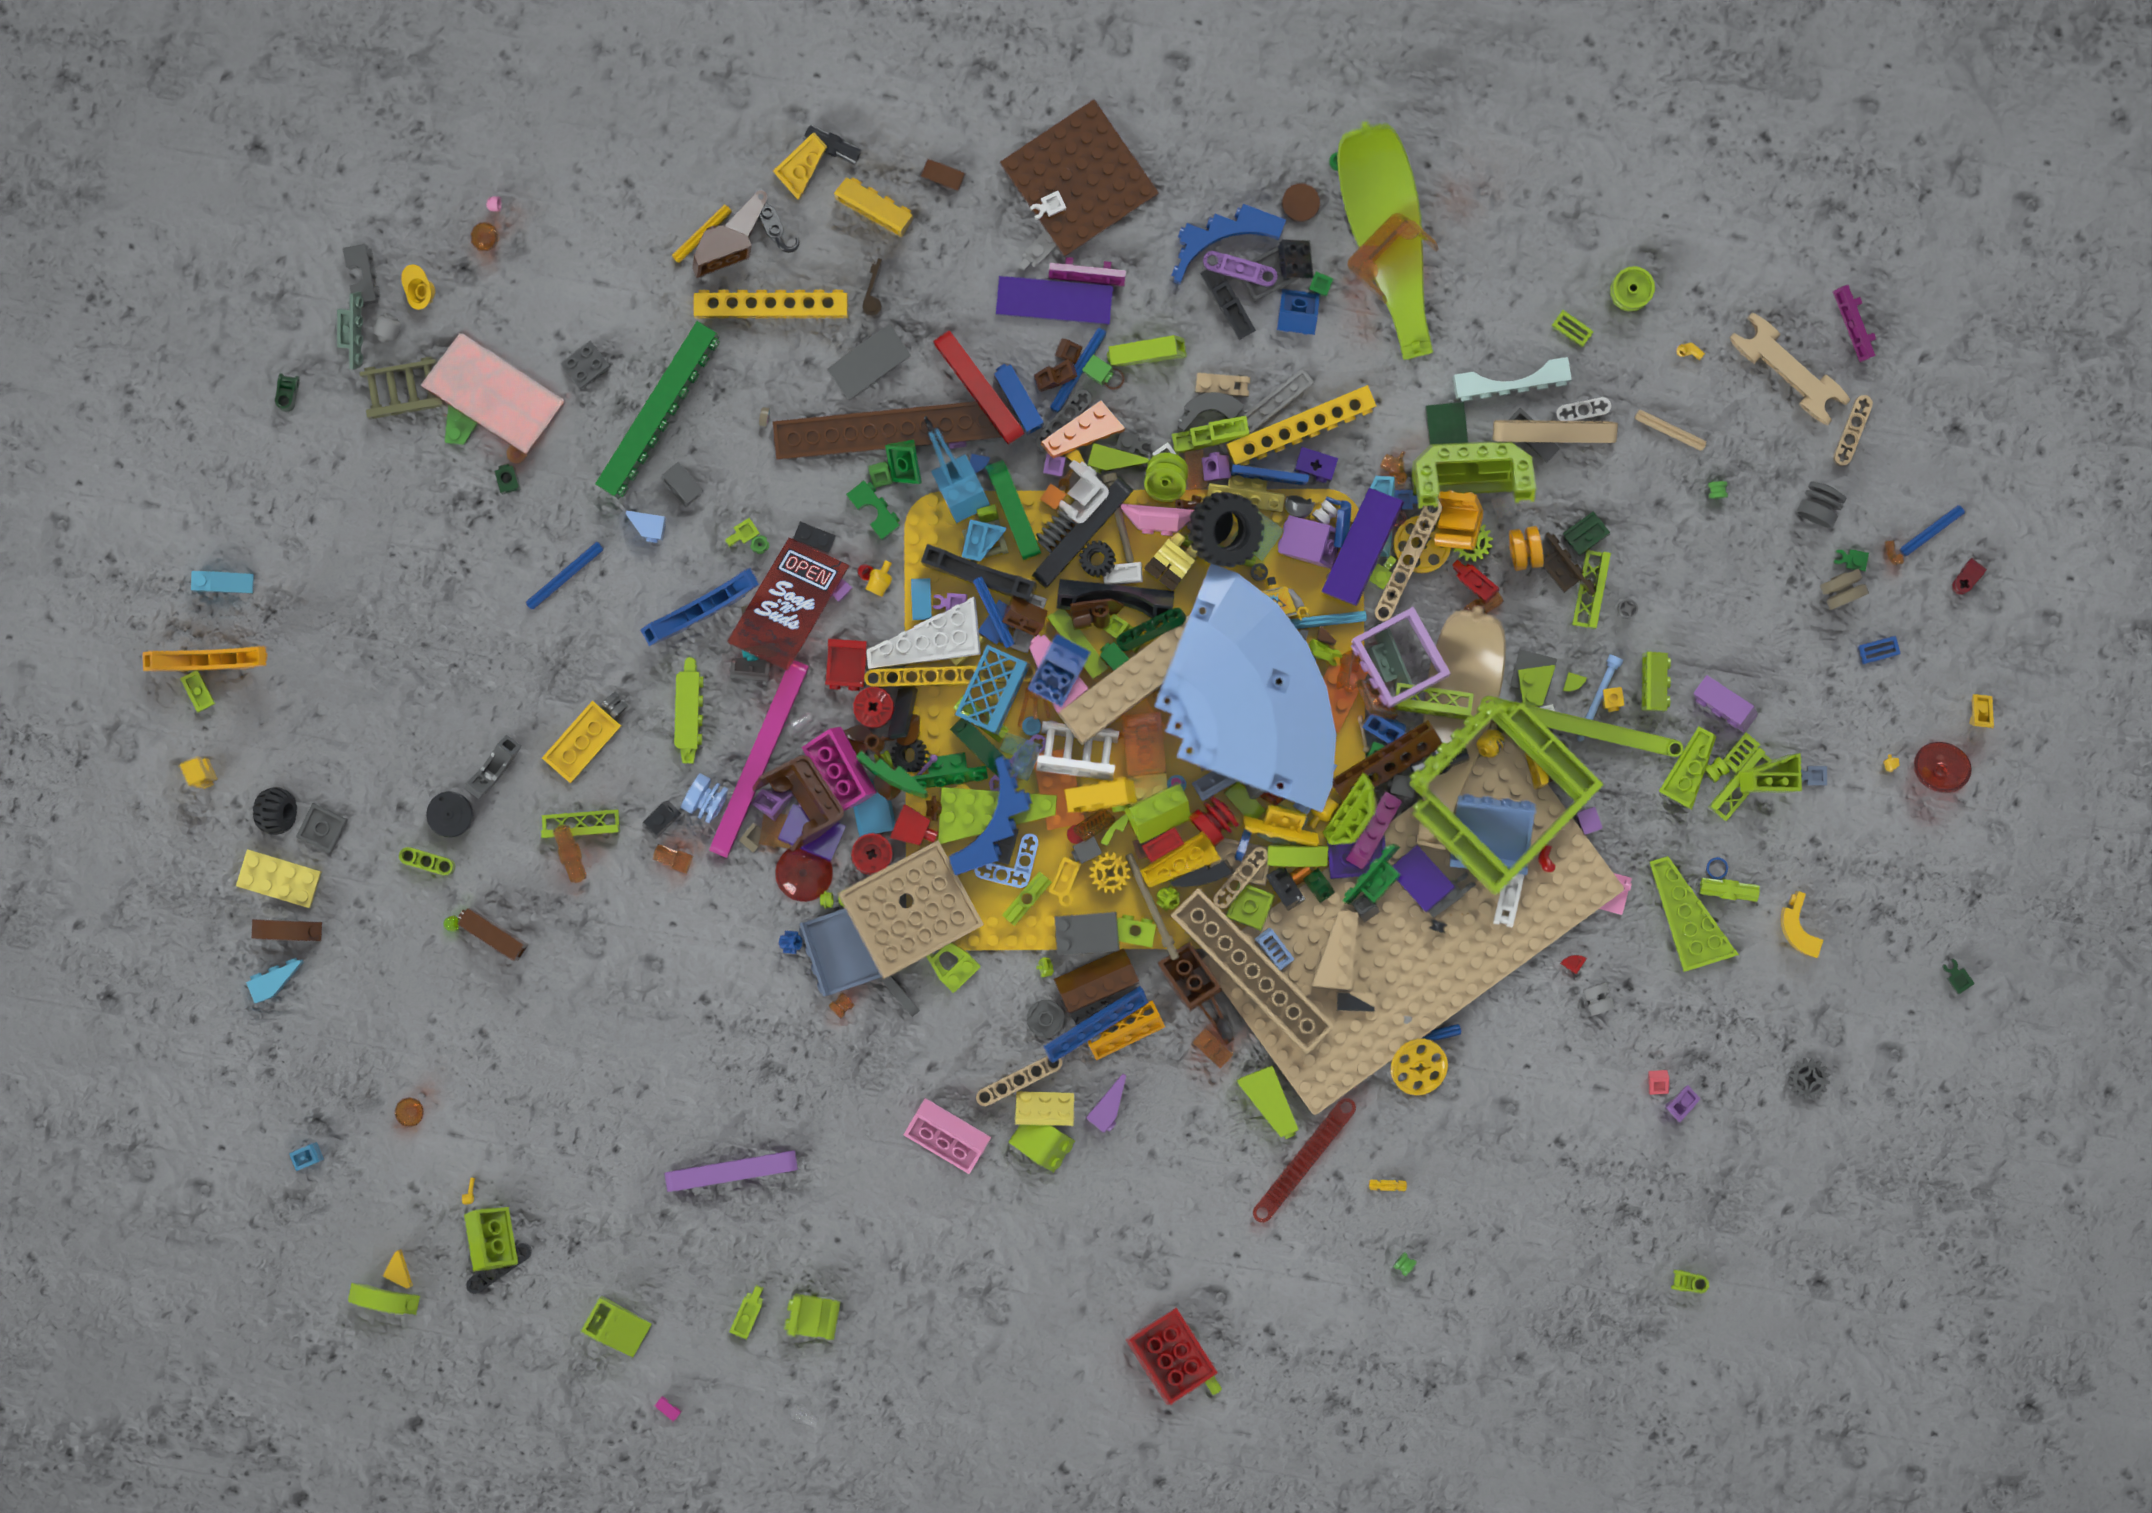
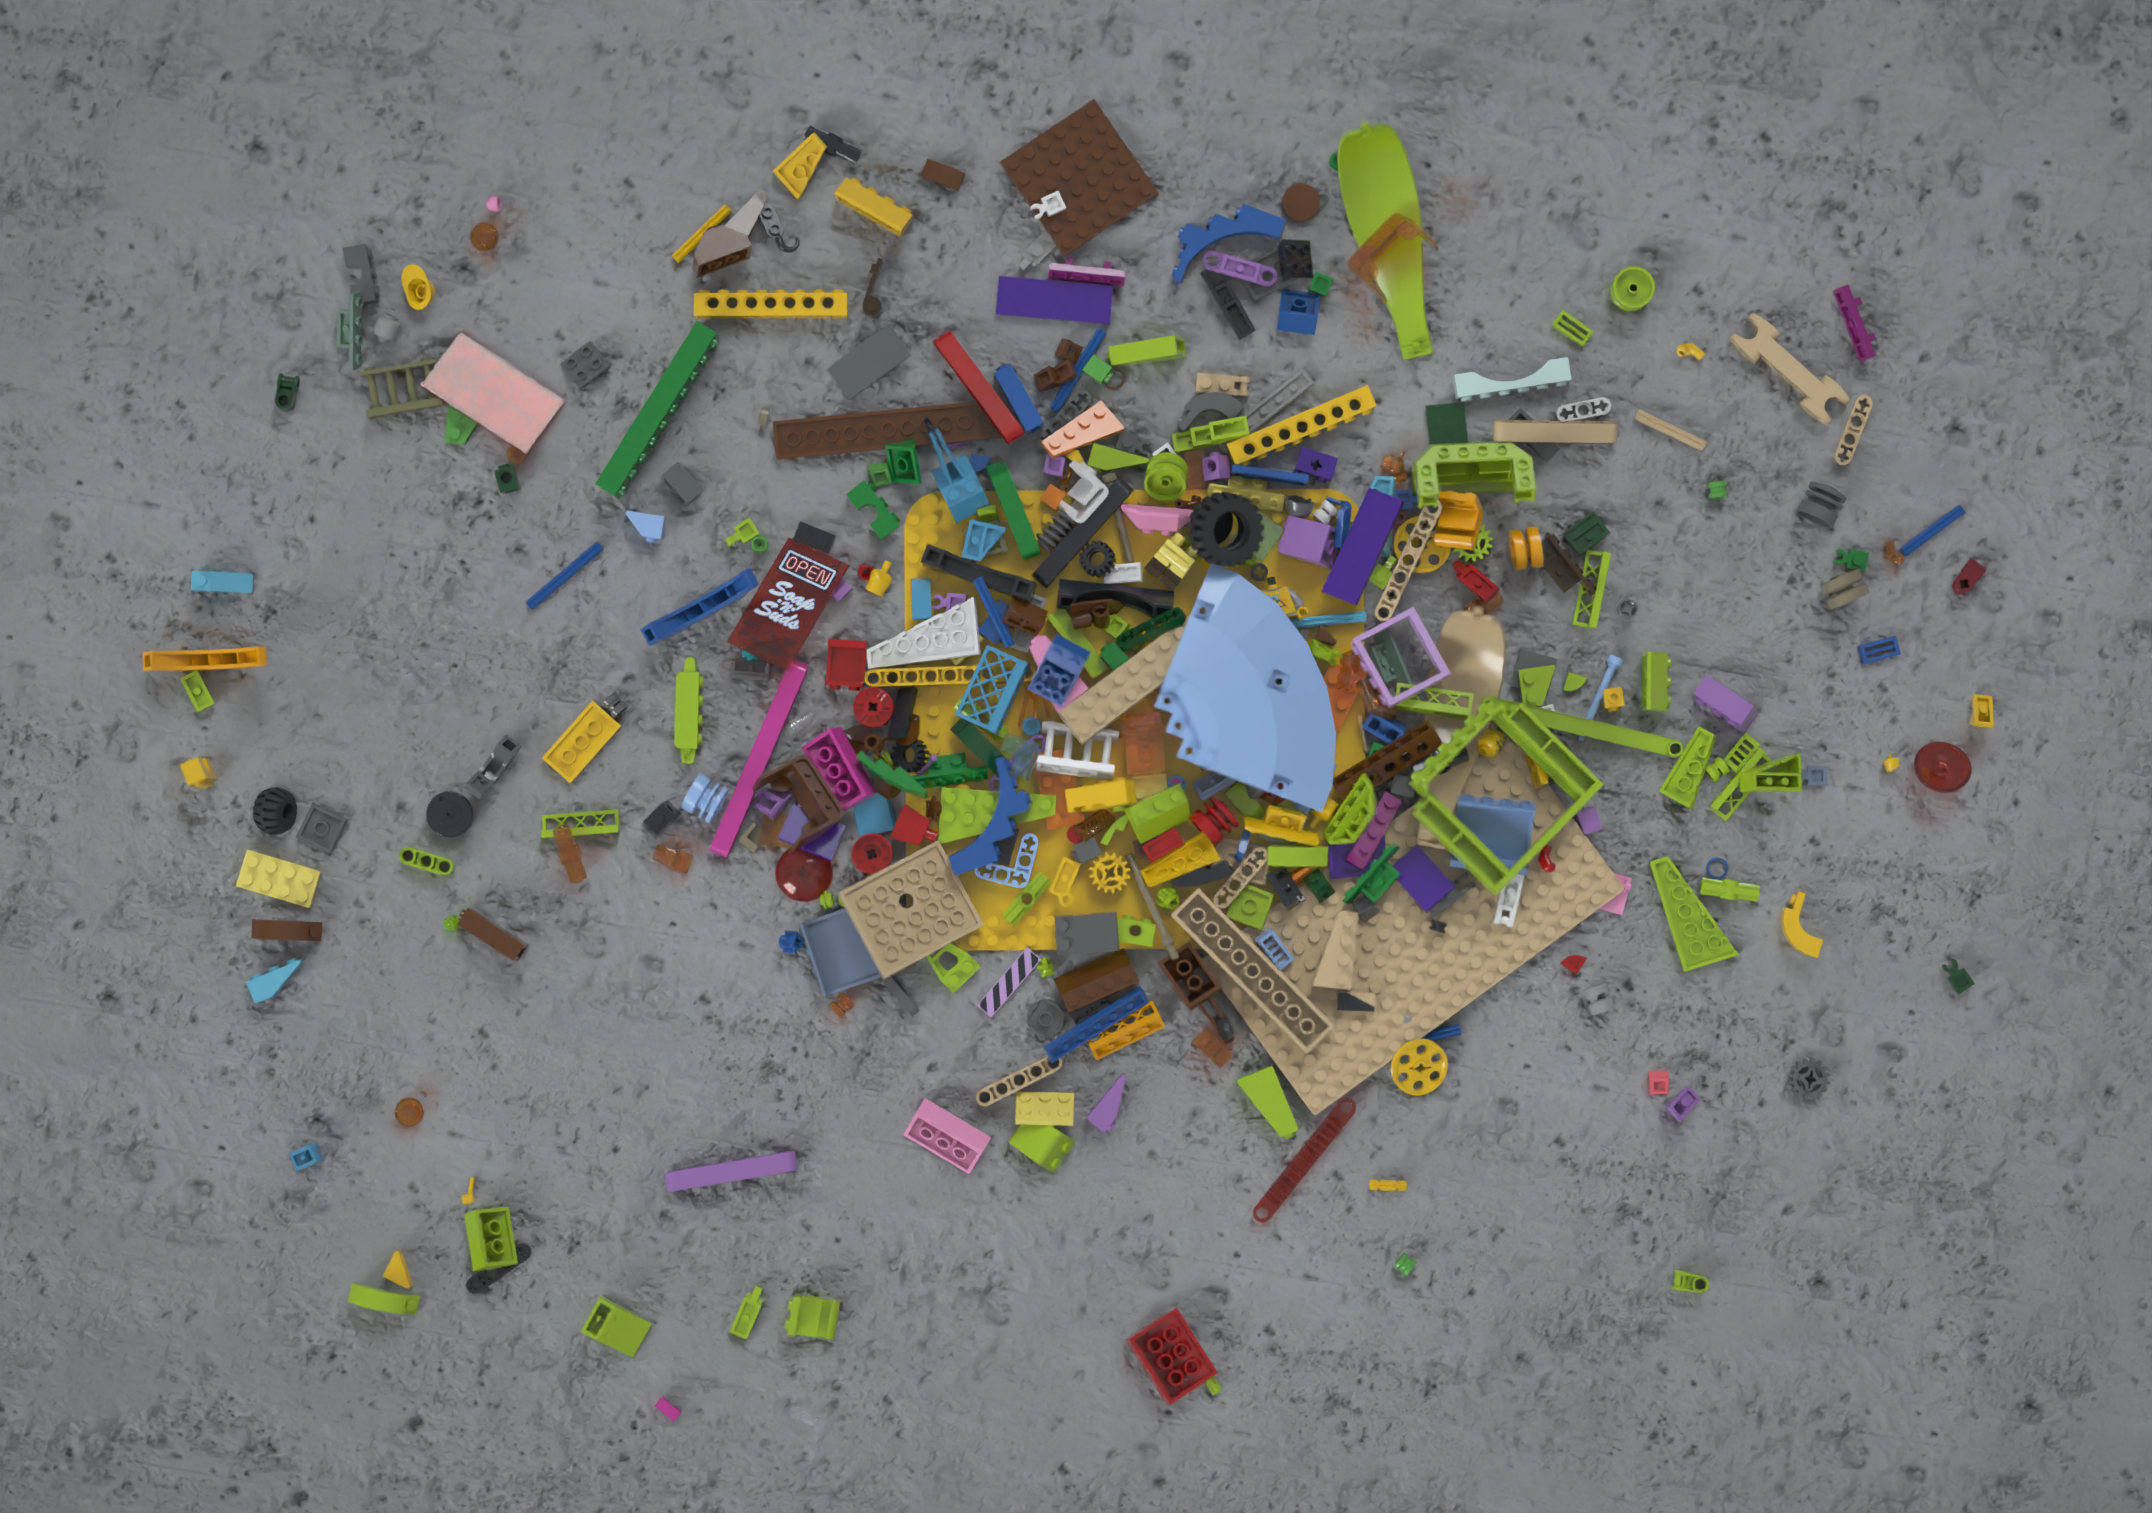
none -> tile [977,947,1041,1018]

